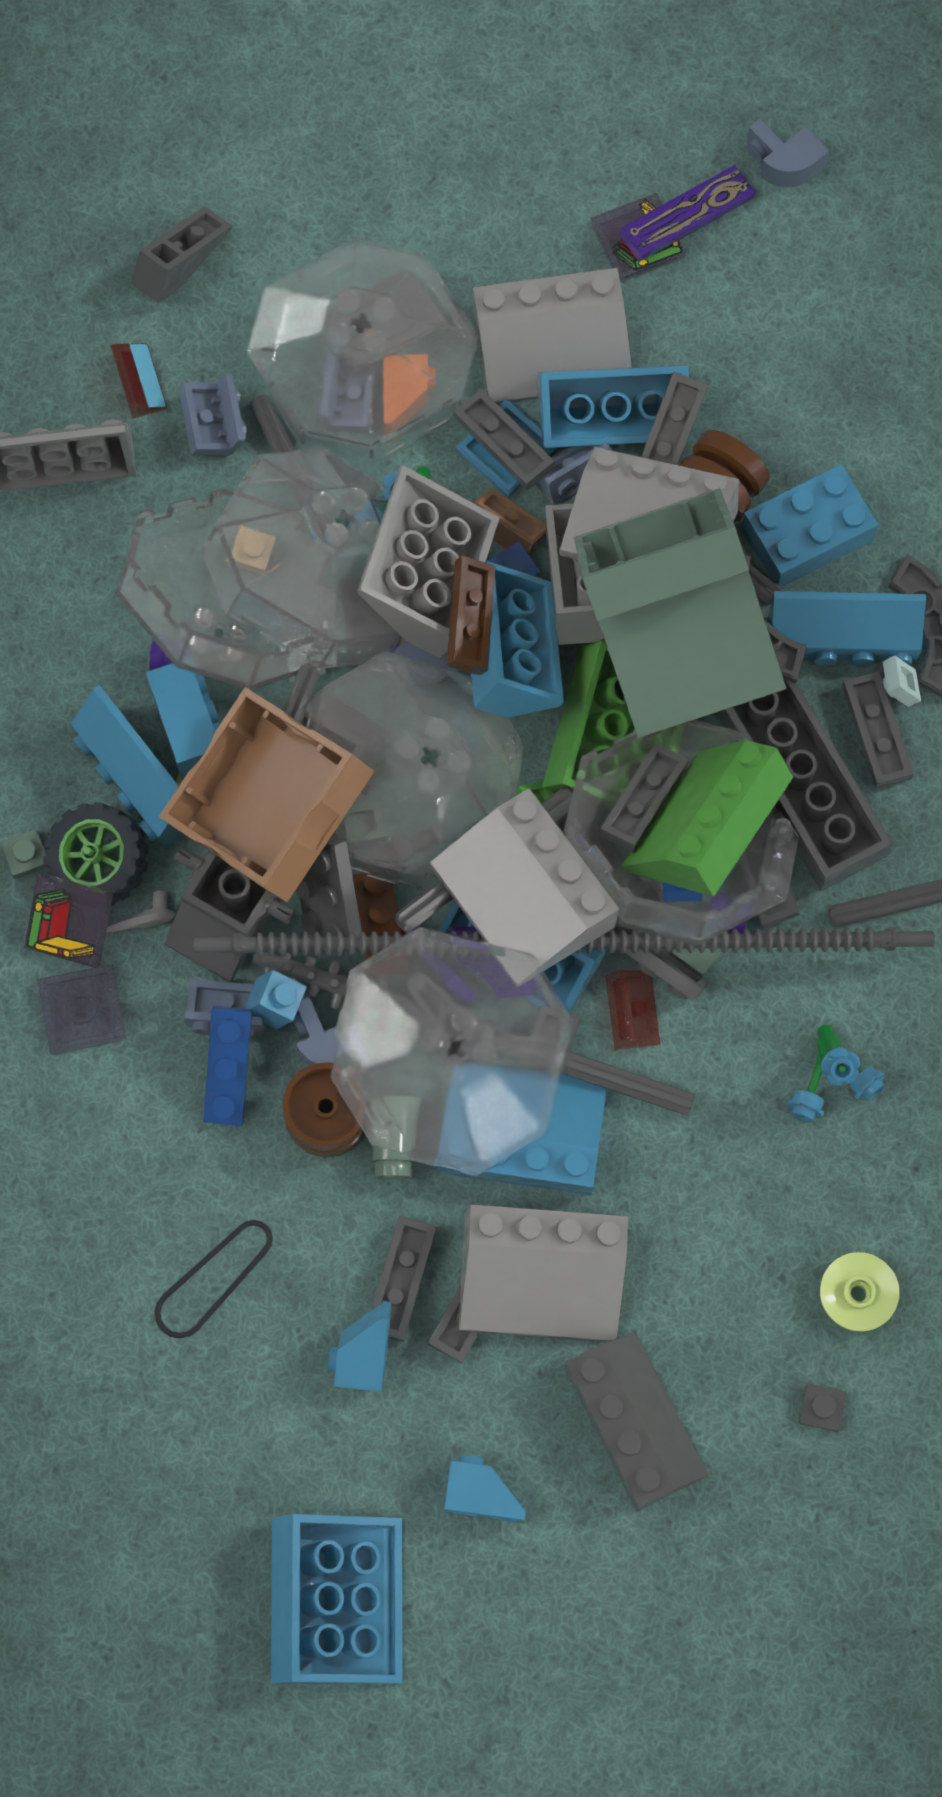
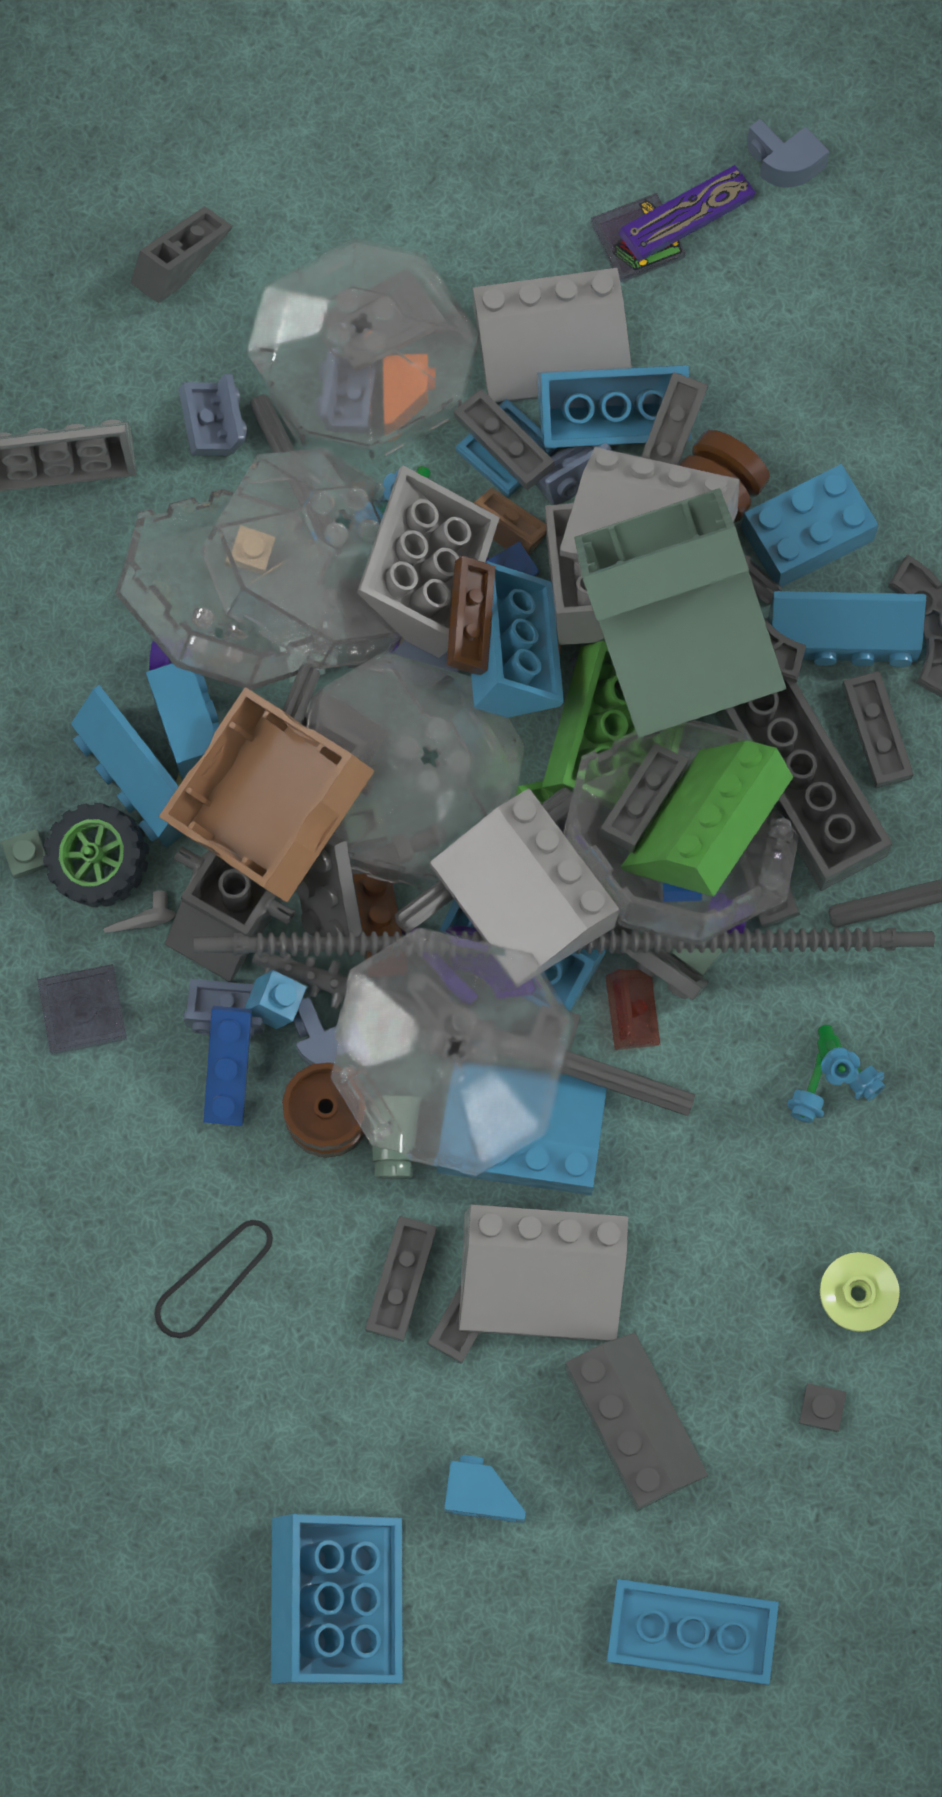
tile [24,873,113,968] -> none
slope [110,343,167,419] -> none
dark azure slope [328,1301,392,1392] -> none
light aqua plate [883,656,921,707] -> none
none -> dark azure plate [607,1579,779,1685]

